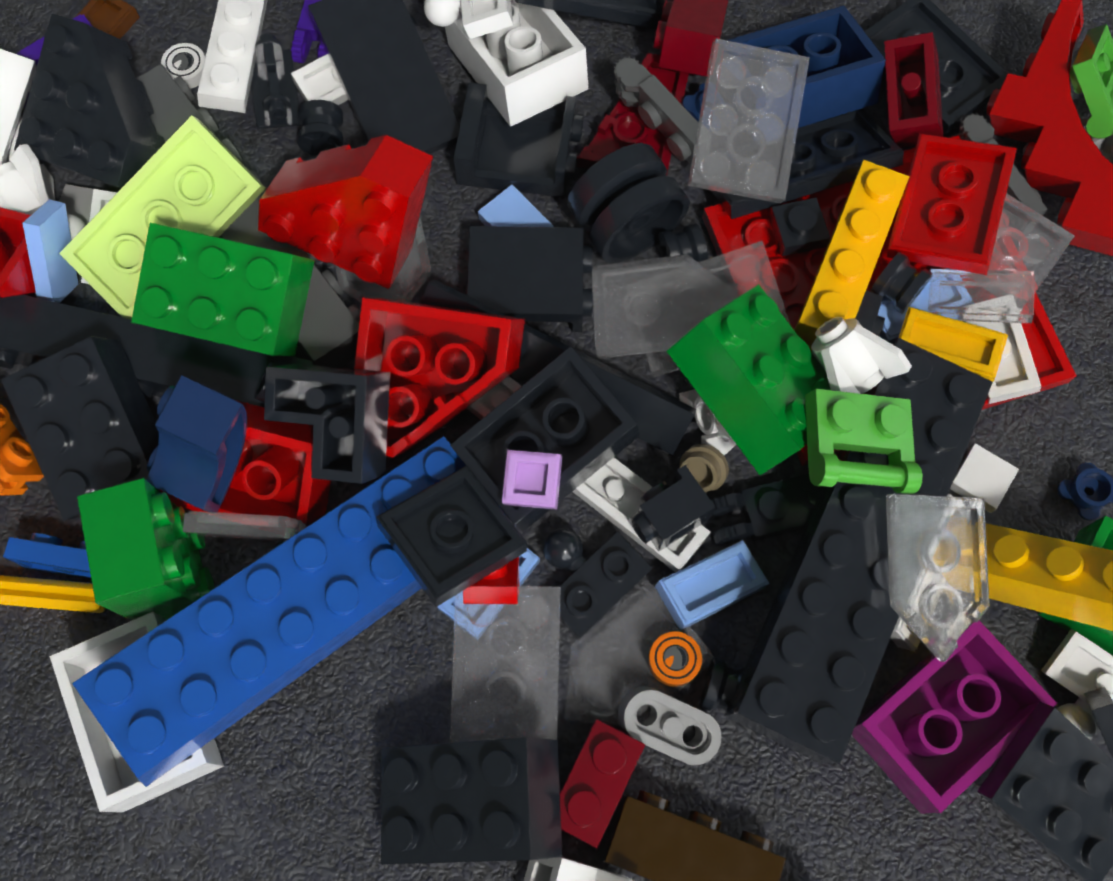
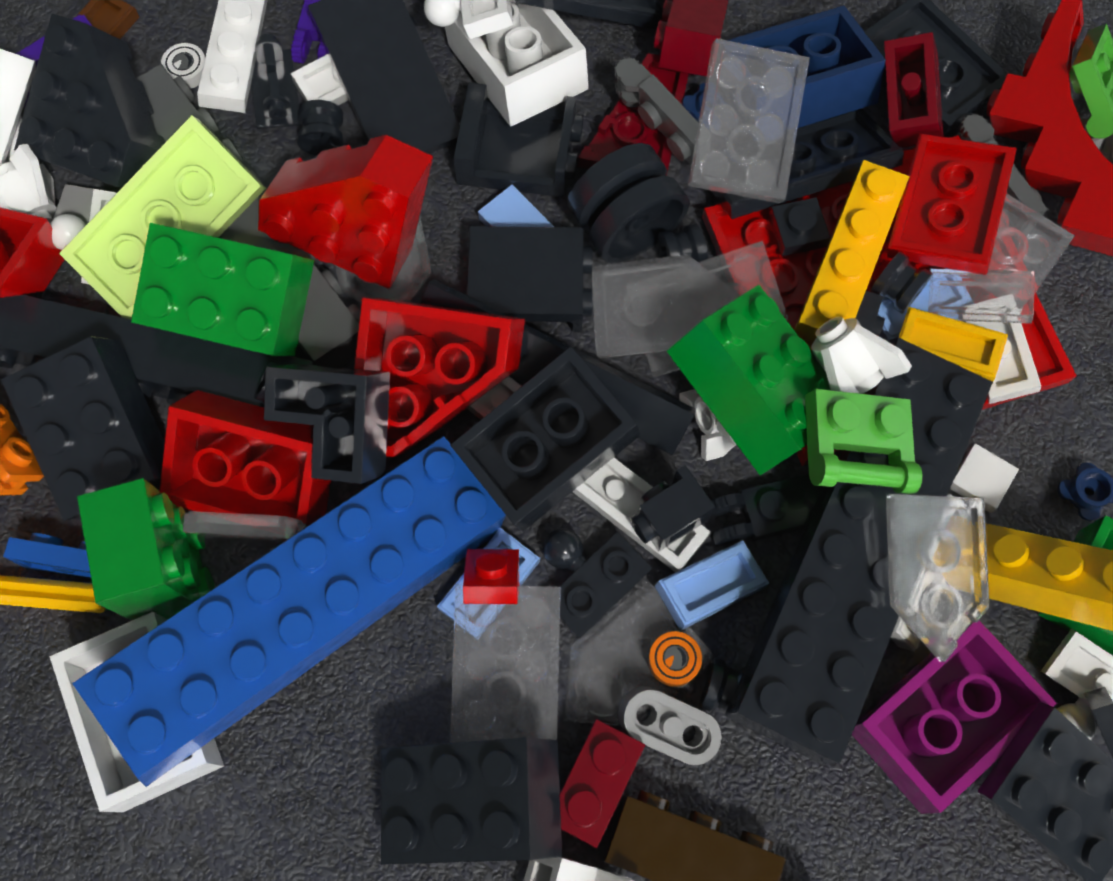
light blue tile [22,199,78,303] -> none
dark blue brick [146,375,247,515] -> none
black tile [376,465,527,607] -> none
lavender tile [502,450,562,510] -> none
dark tan plate [679,444,729,492] -> none

